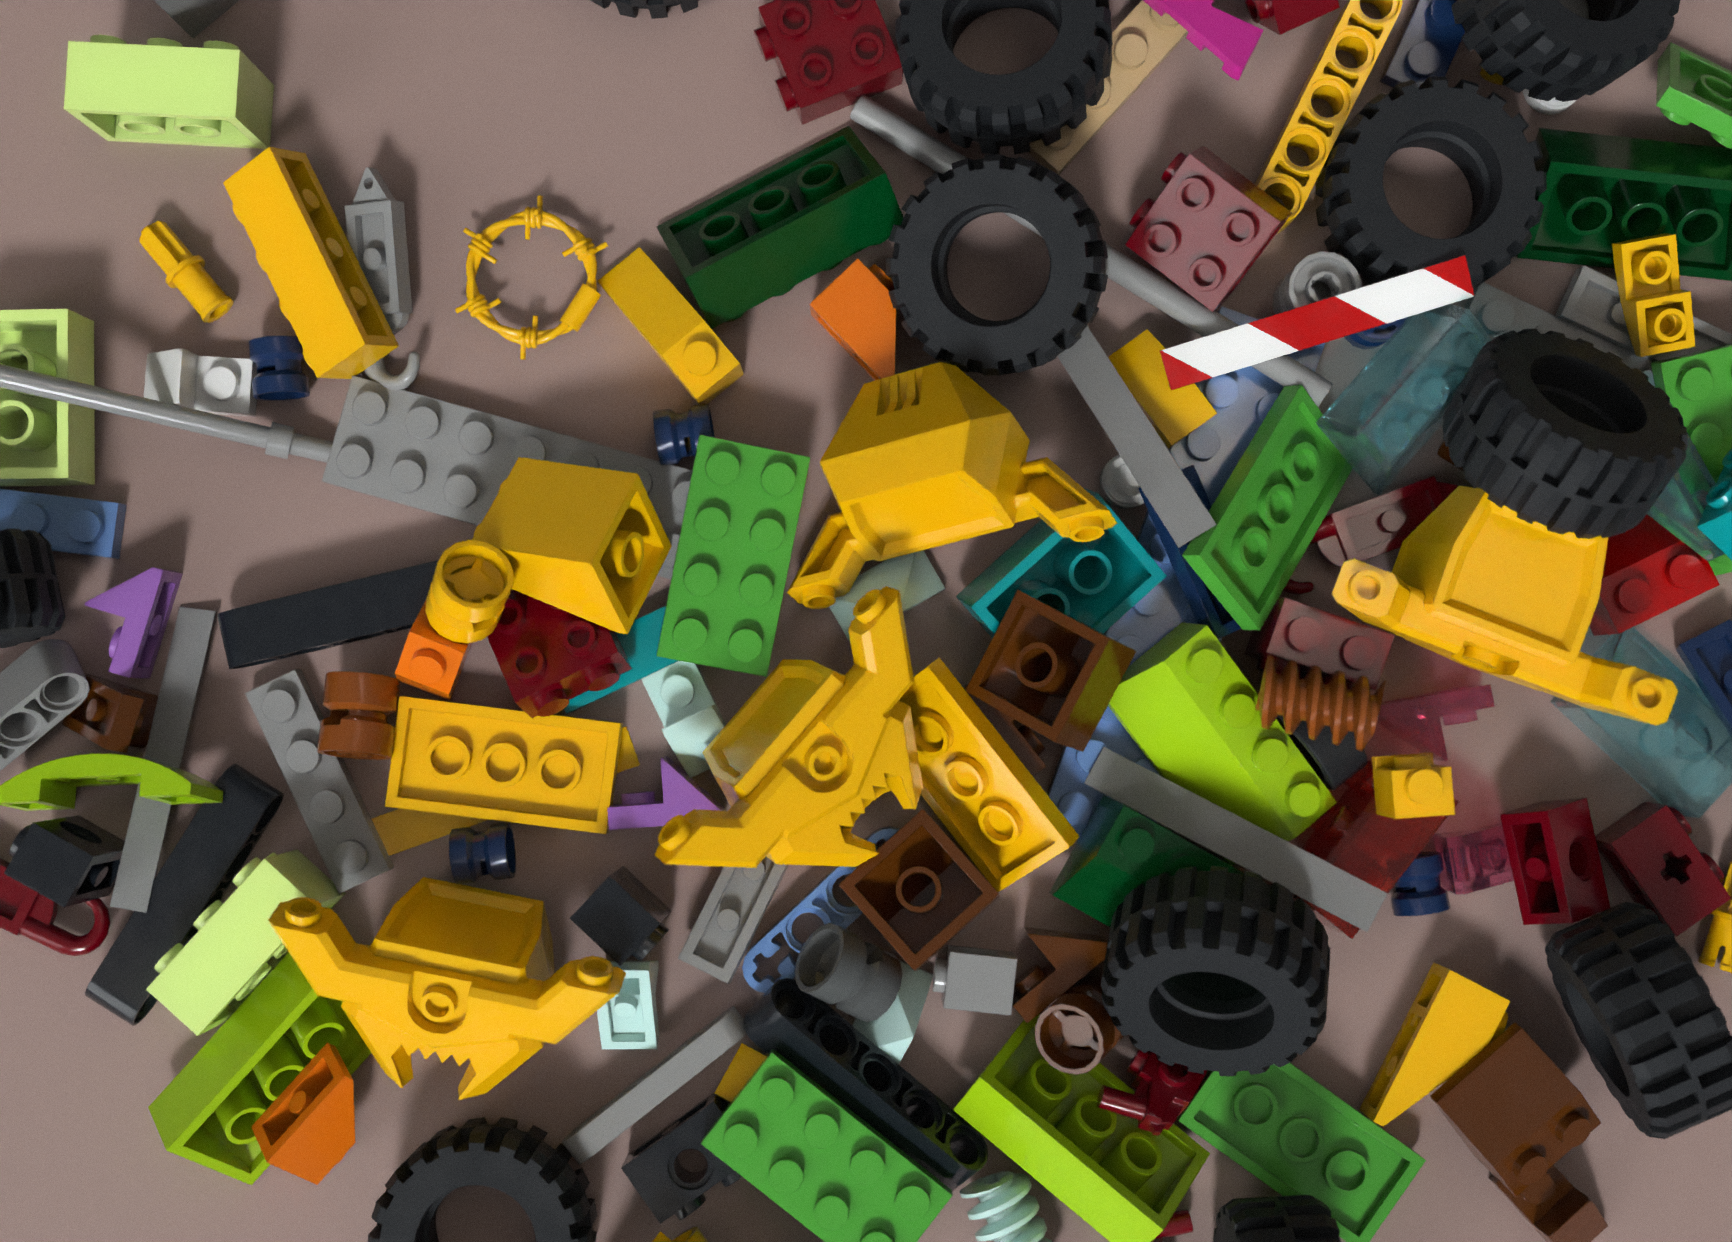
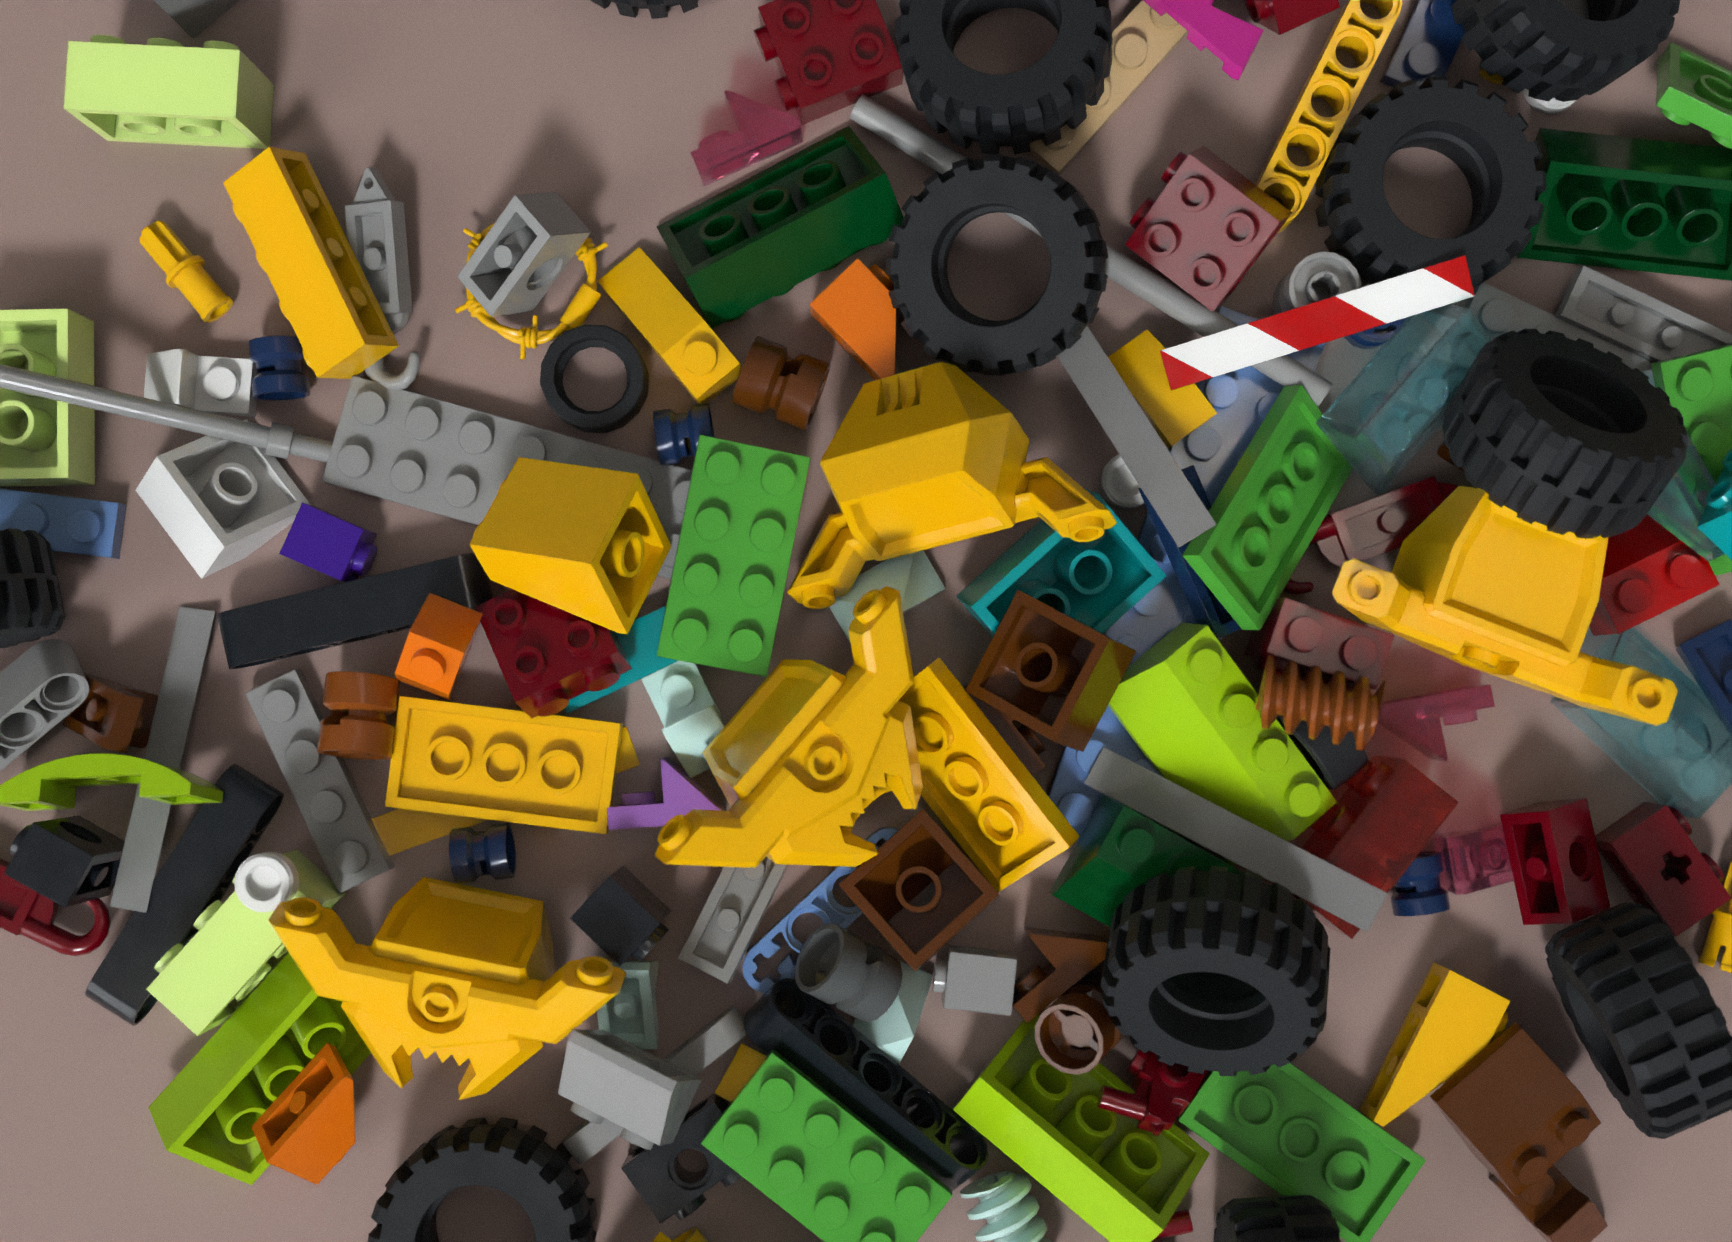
medium lavender slope [85,567,183,678] -> none
yellow wheel [425,540,514,644] -> none
yellow brick [1372,752,1455,819] -> none
yellow slope [1612,233,1695,357] -> none
none -> white slope [135,419,311,579]
none -> white tile [234,852,299,912]
none -> dark purple brick [279,502,377,582]
none -> light grey brick [457,192,591,317]
none -> black tyre [540,324,649,433]
none -> light grey slope [558,1029,702,1150]
none -> clear pink slope [690,90,803,186]
none -> reddish brown wheel [732,336,831,431]

